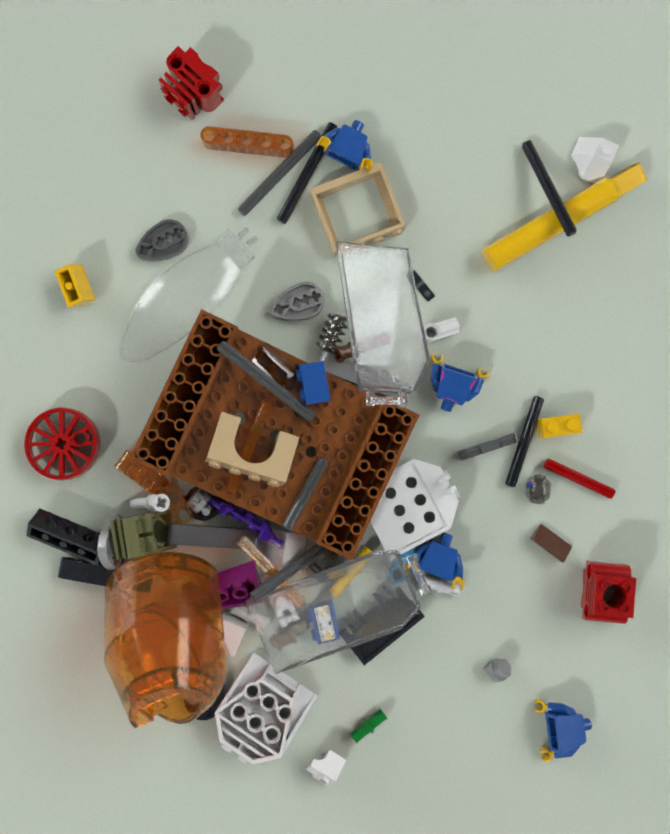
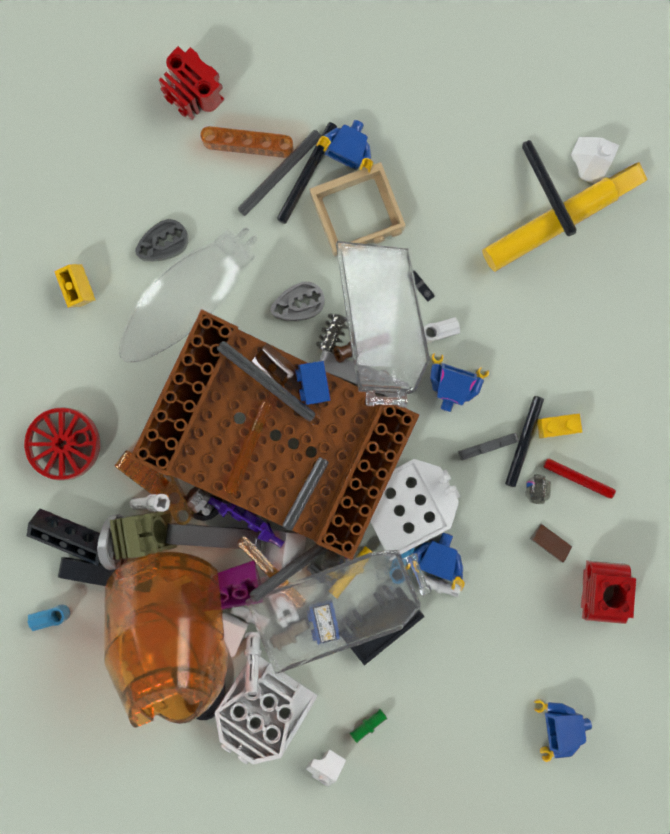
tan arch [205,412,299,487] -> none
light grey piece [484,659,511,682] -> none
none -> dark azure piece [27,604,71,631]
none -> white pin [244,632,262,695]

